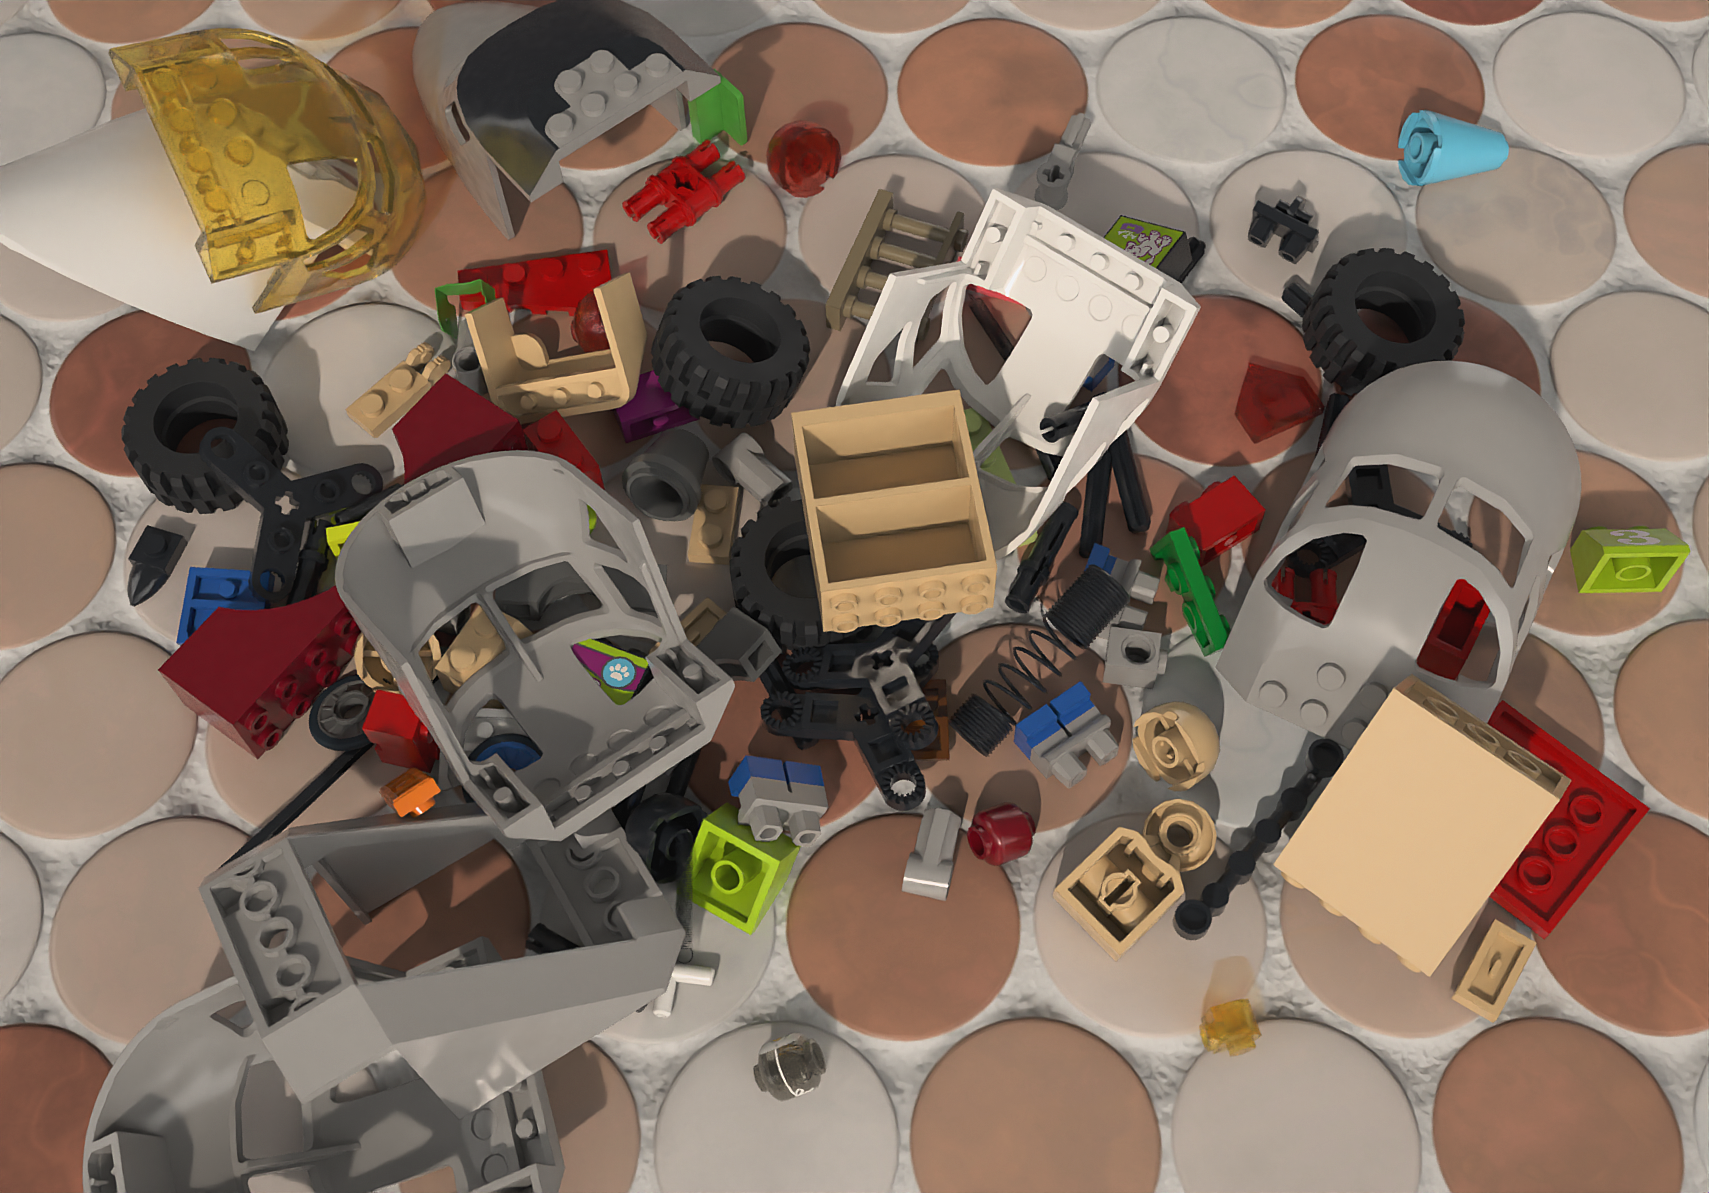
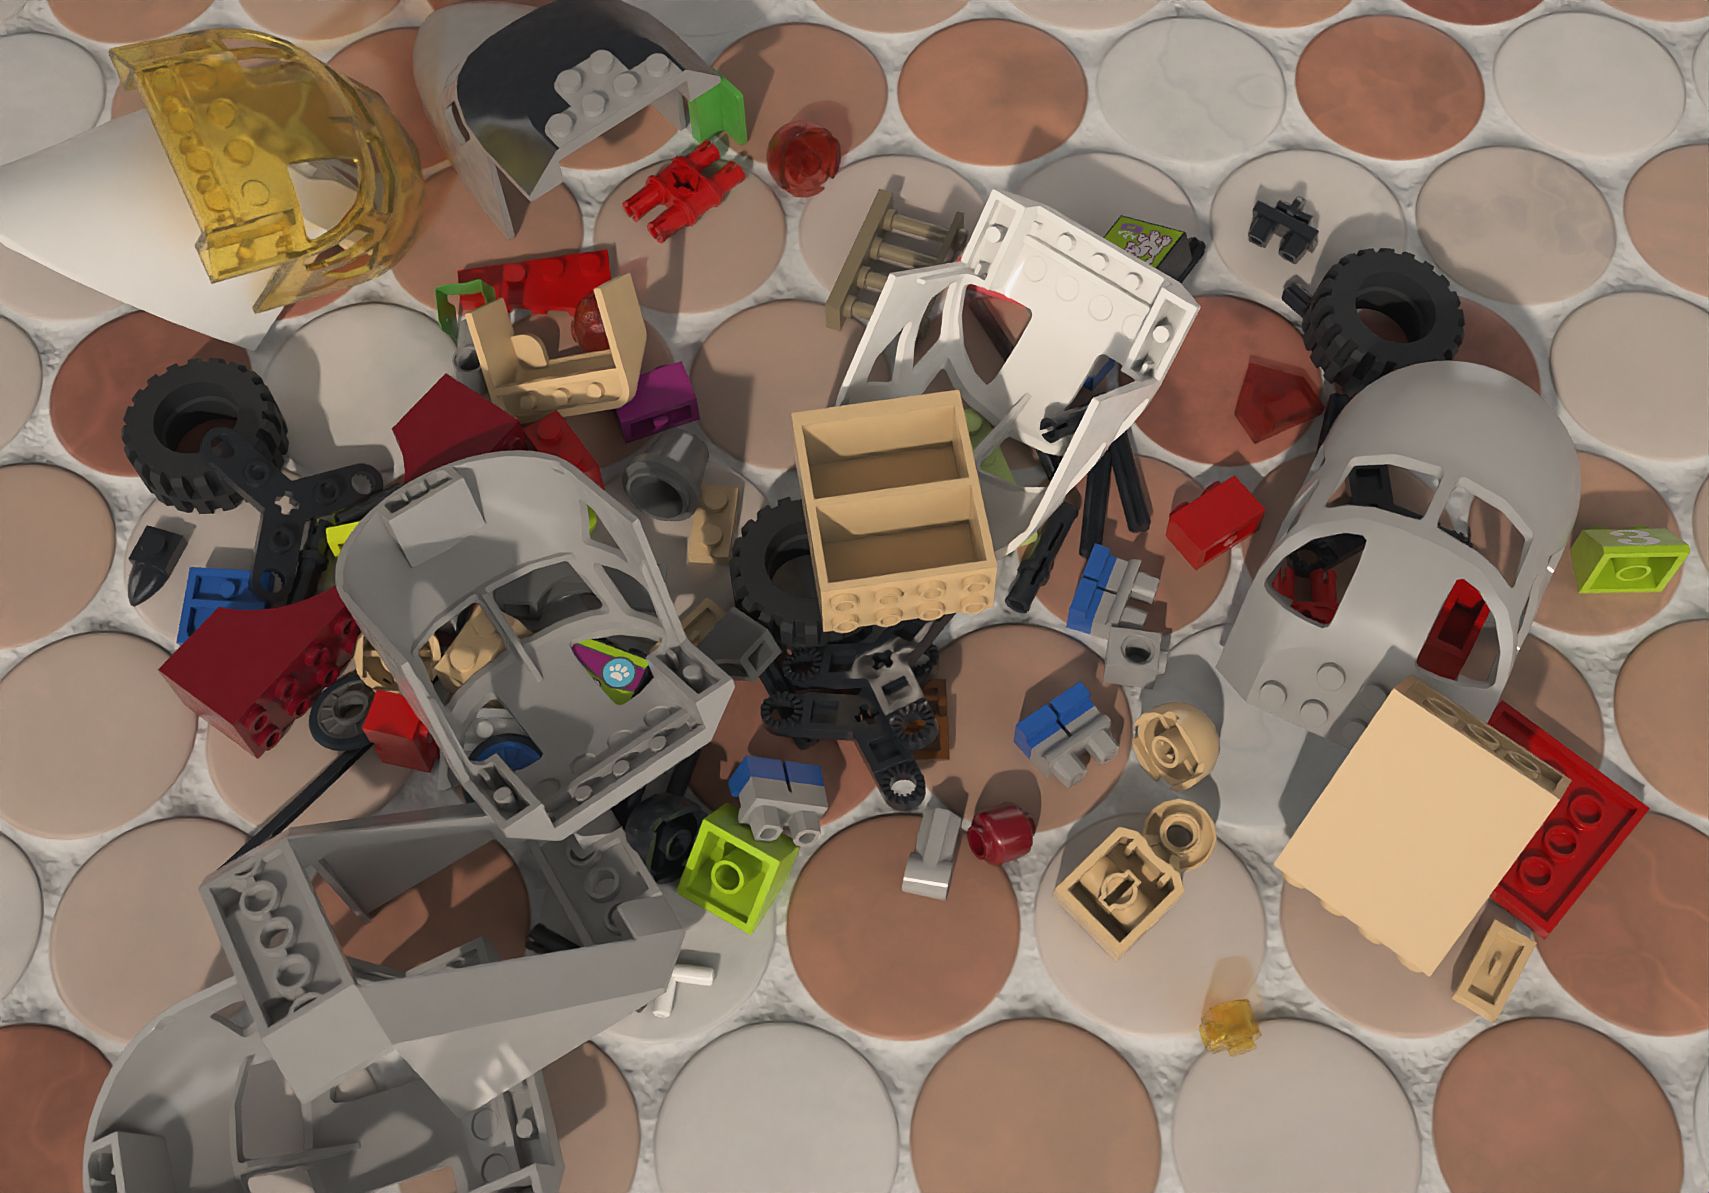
tan hinge [345,342,451,438] -> none
orange plate [379,767,441,818] -> none
black tyre [651,276,810,428] -> none
black piece [675,829,693,964] -> none
light grey piece [712,432,793,507] -> none
clear smoke head [753,1032,826,1102] -> none
black piece [948,564,1130,757] -> none
light grey connector [1035,113,1091,210] -> none
green wing [1149,527,1231,657] -> none
black bar [1173,739,1344,940] -> none
medium azure cone [1398,110,1509,186] -> none

